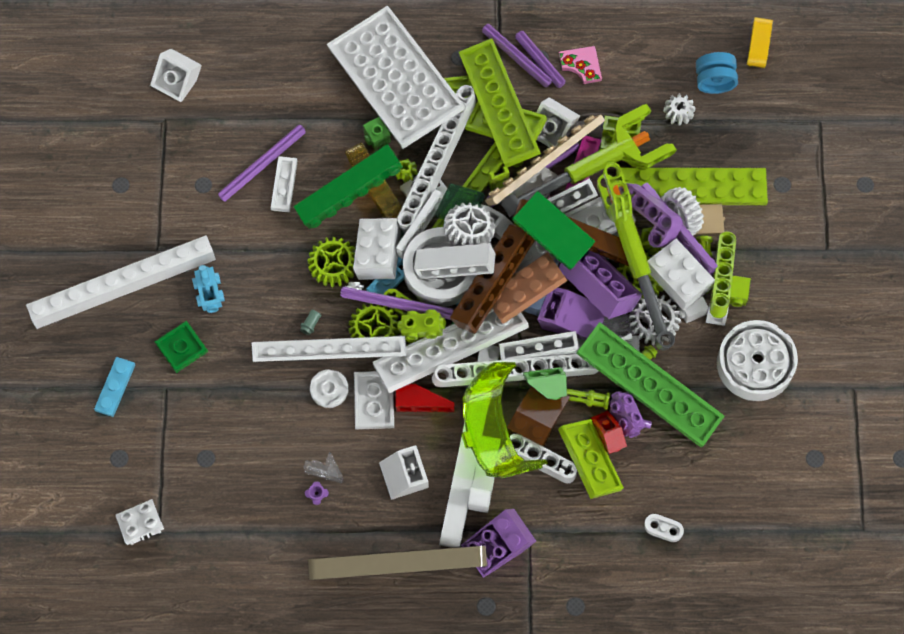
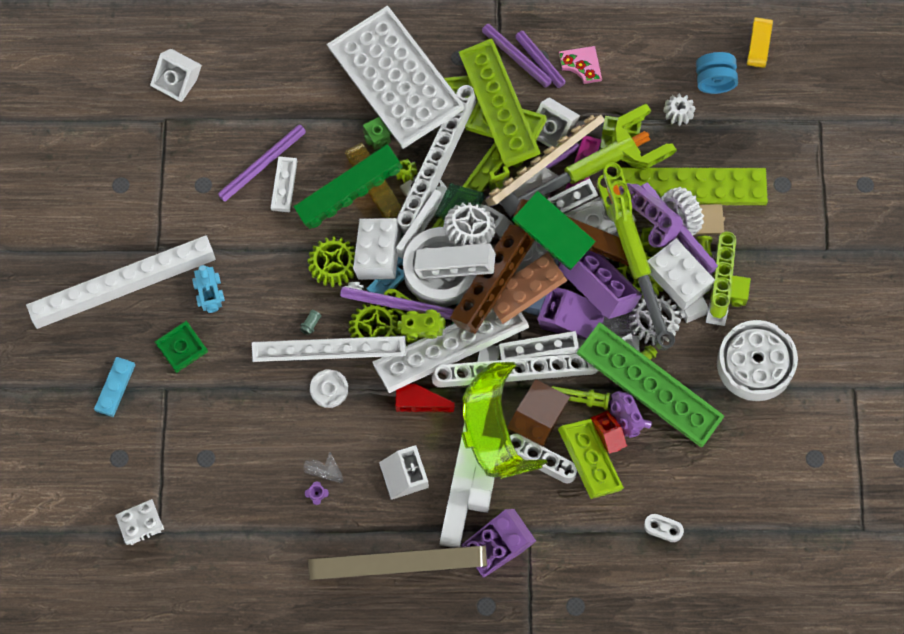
white tile [354,371,394,430] -> none
bright green slope [523,367,567,400] -> none

